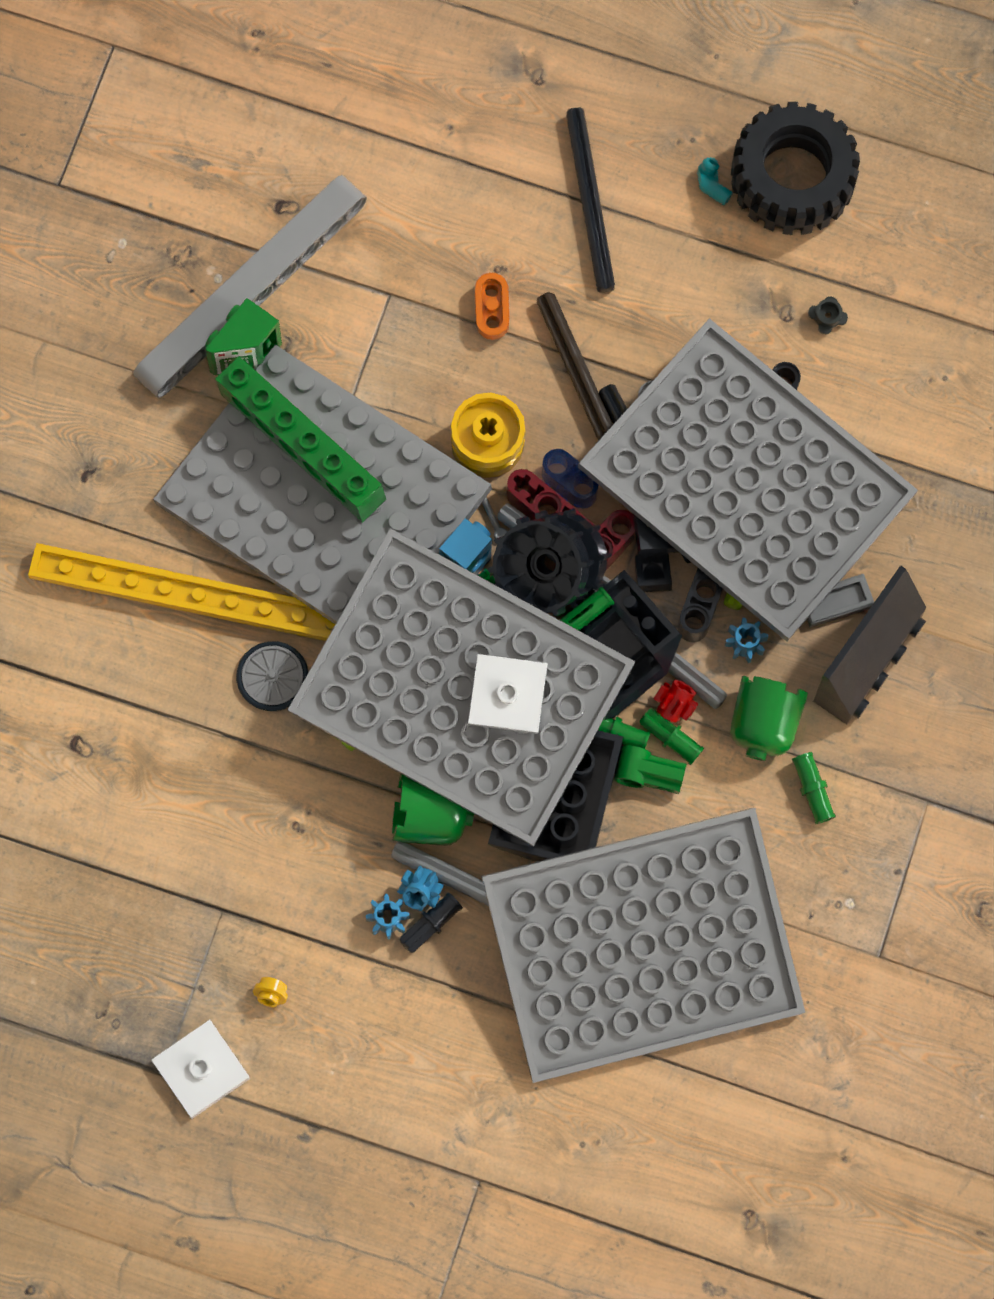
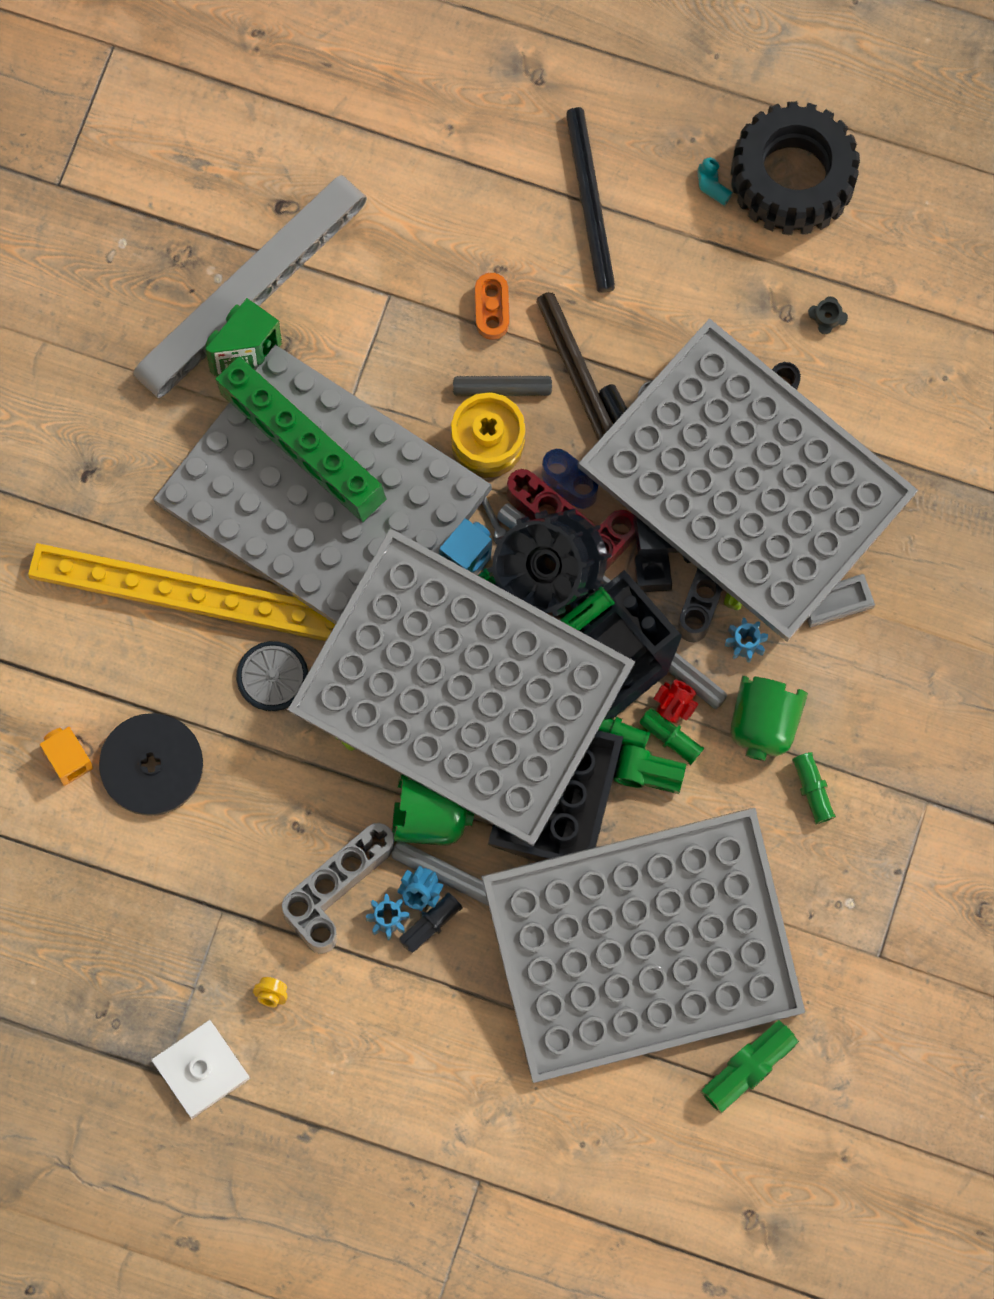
white plate [468,654,547,734] -> none
black slope [813,565,926,724] -> none
none -> light orange brick [39,727,94,786]
none -> black piece [99,713,203,816]
none -> light grey beam [282,823,394,954]
none -> dark grey axle [453,376,552,396]
none -> green piece [701,1019,799,1114]

